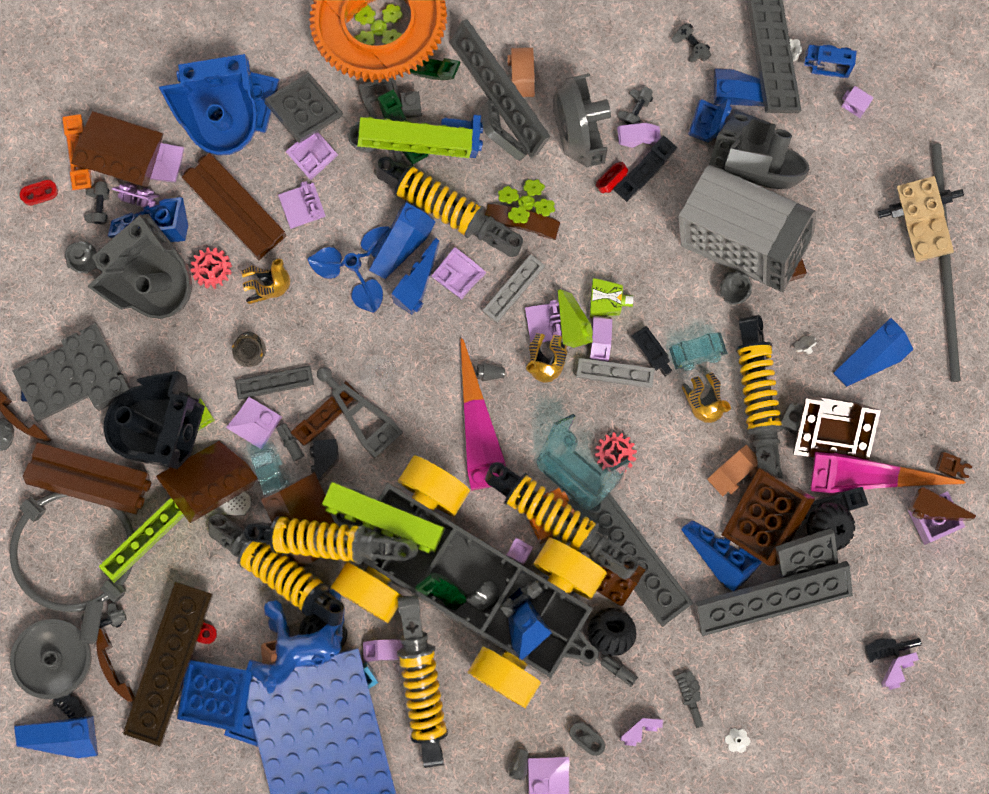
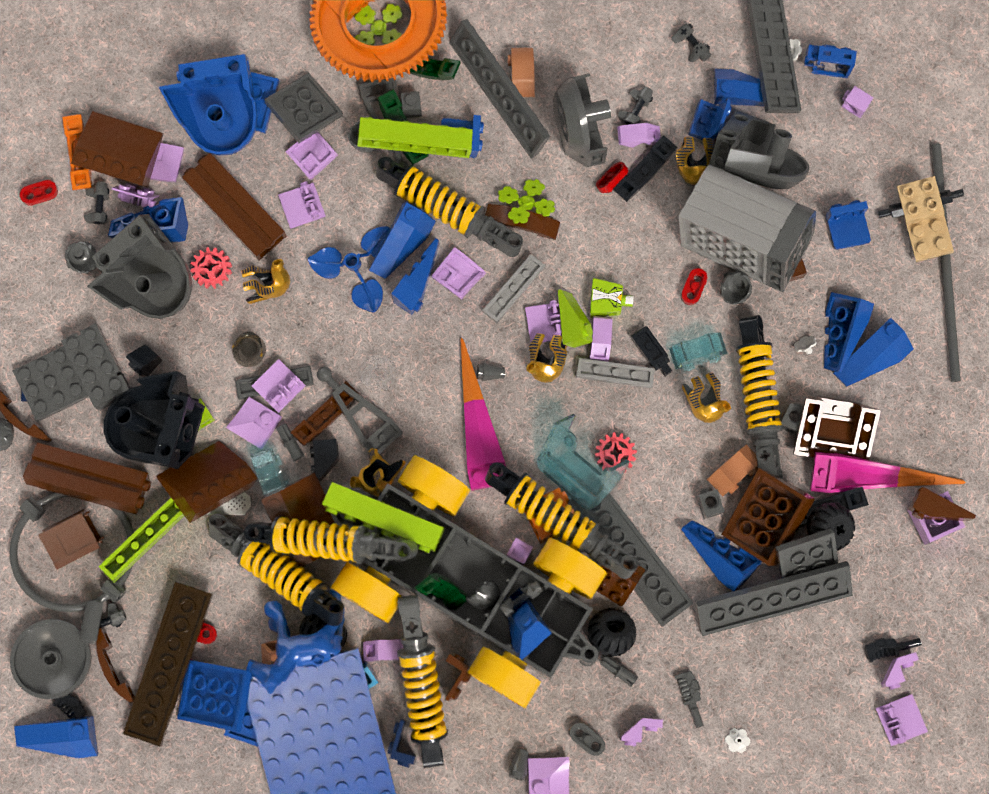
dark grey beam [481,100,528,161] -> none
reddish brown plate [935,452,972,478] -> none
none -> reddish brown container [38,508,105,570]
none -> black slope [126,344,162,376]
none -> lavender hinge [252,359,306,413]
none -> piece [350,448,406,496]
none -> dark blue bracket [387,719,417,768]
none -> reddish brown bracket [445,653,471,702]
none -> pearl gold piece [676,137,714,185]
none -> red plate [681,268,708,305]
none -> dark grey brick [697,488,725,519]
none -> blue wedge [824,292,874,373]
none -> blue bracket [826,200,871,250]
none -> lavender hinge [875,694,928,746]

